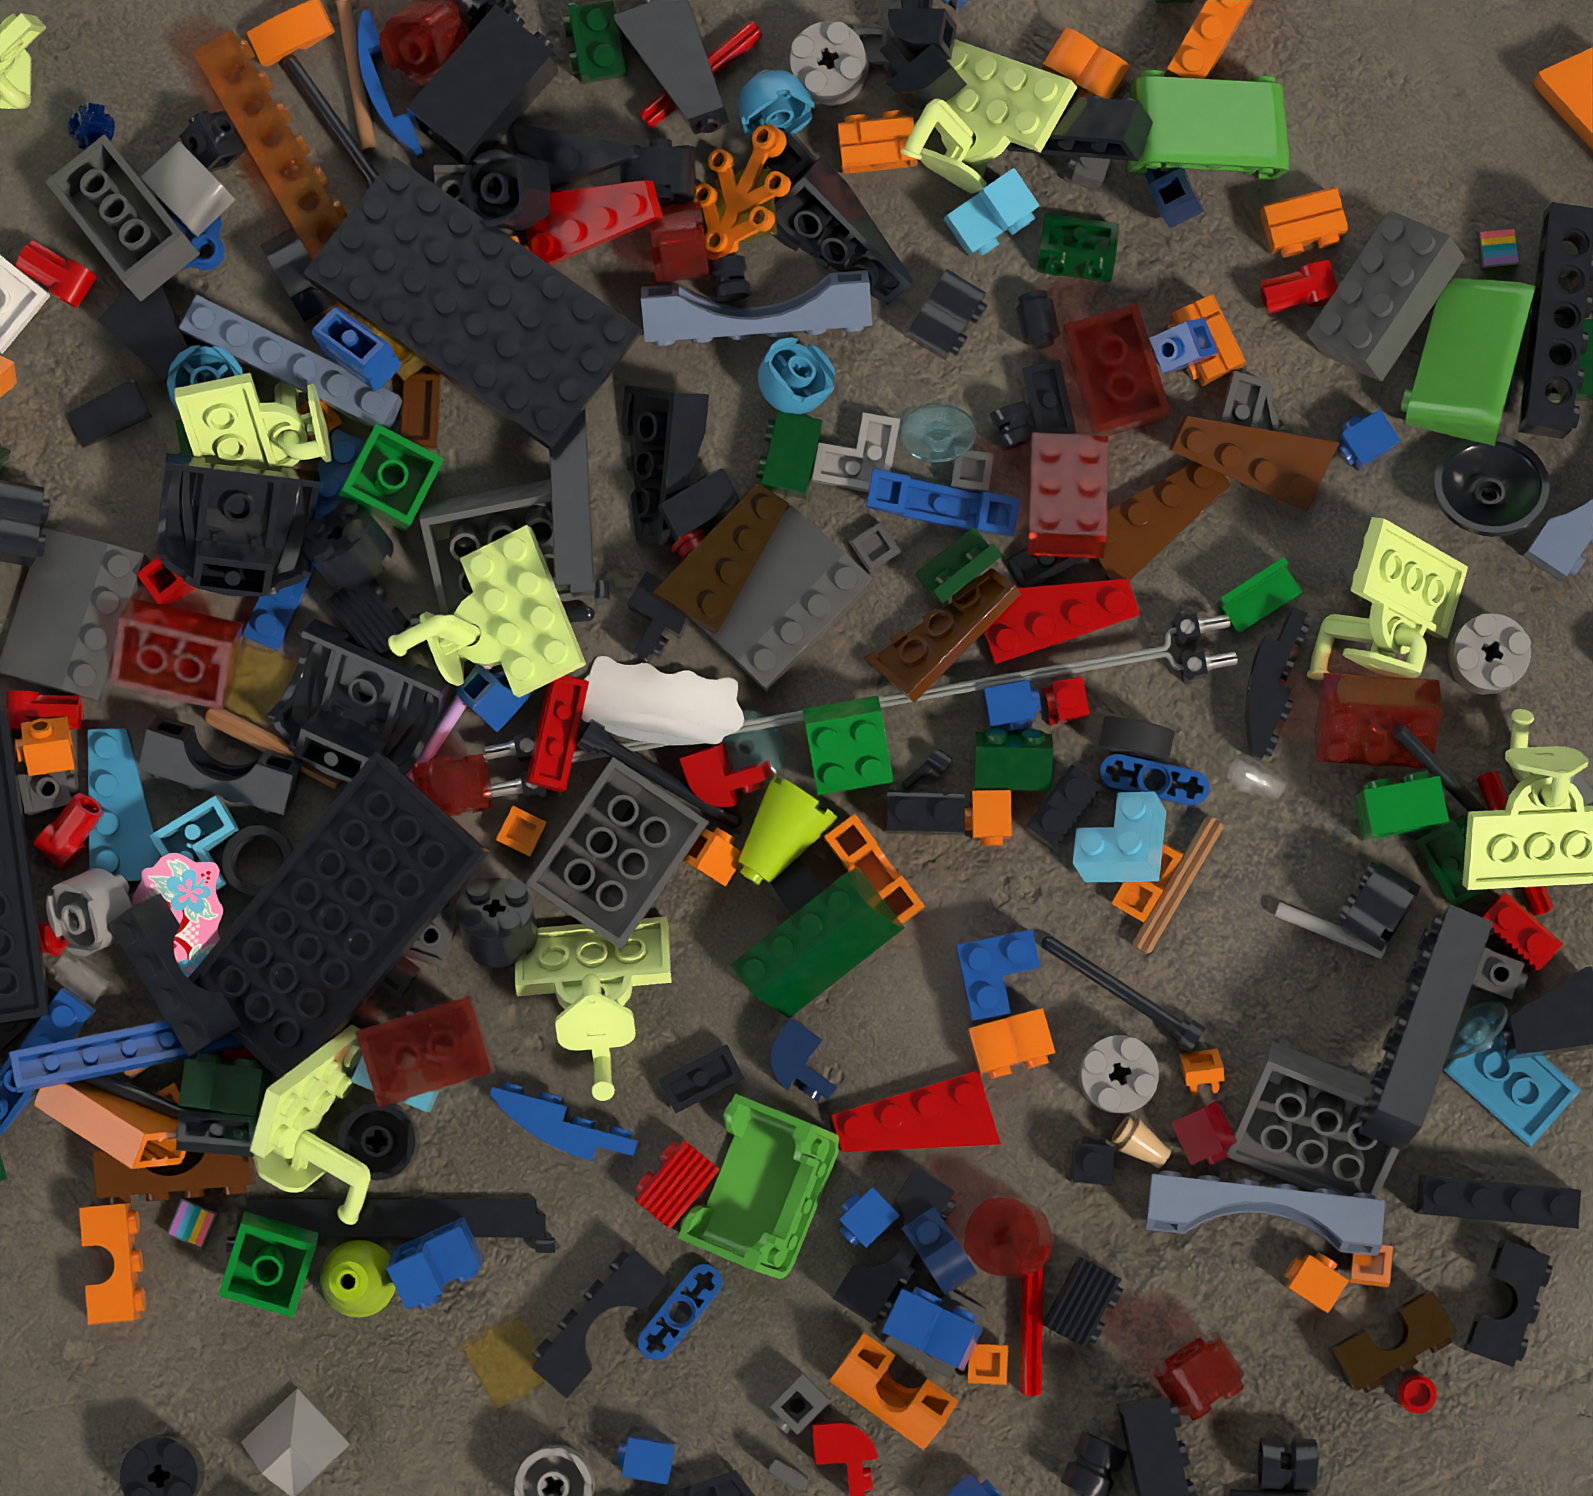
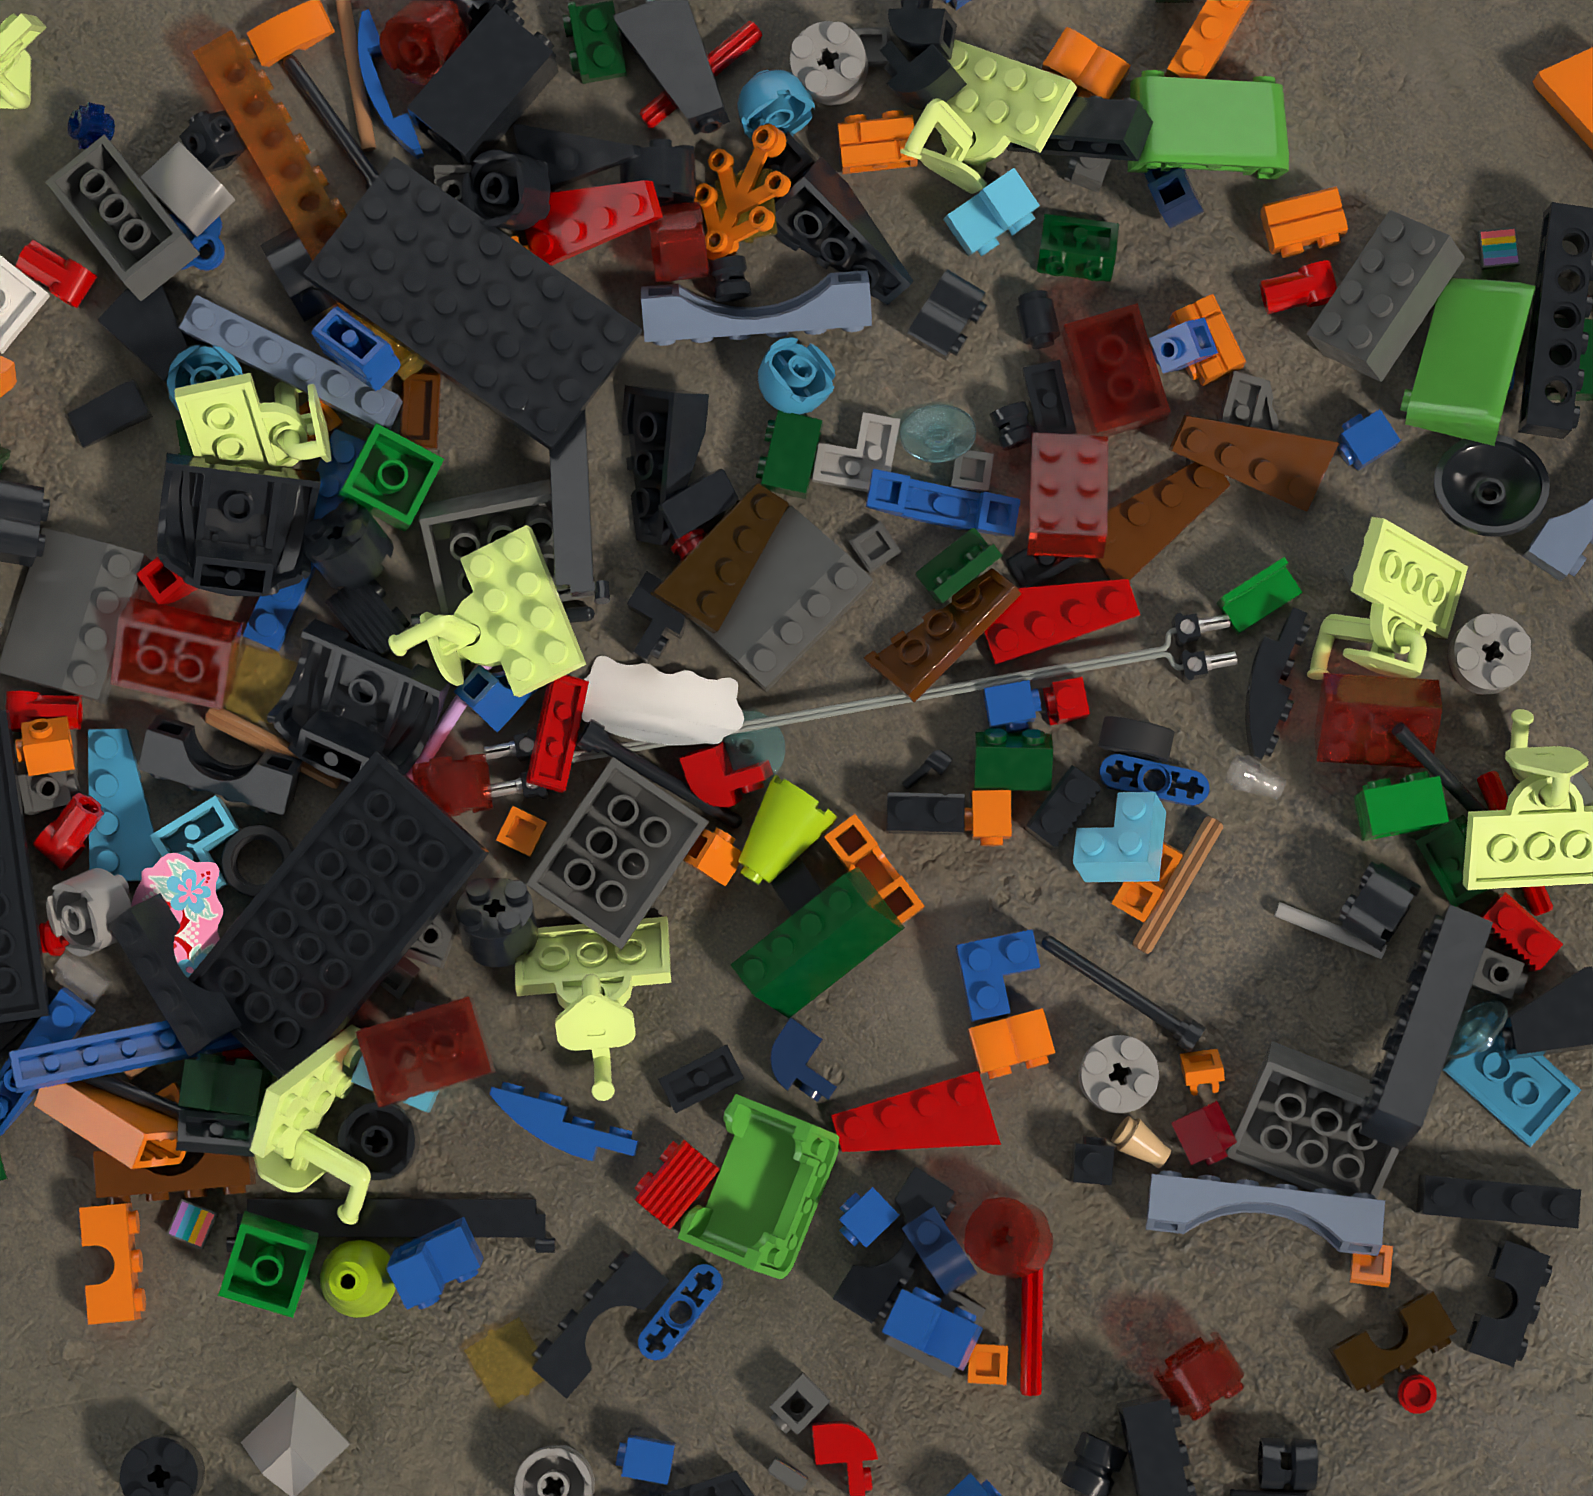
green brick [802,695,893,795] -> none
orange arch [829,1332,959,1450] -> none
black brick [1043,1256,1124,1348] -> none
orange brick [1284,1252,1349,1313] -> none

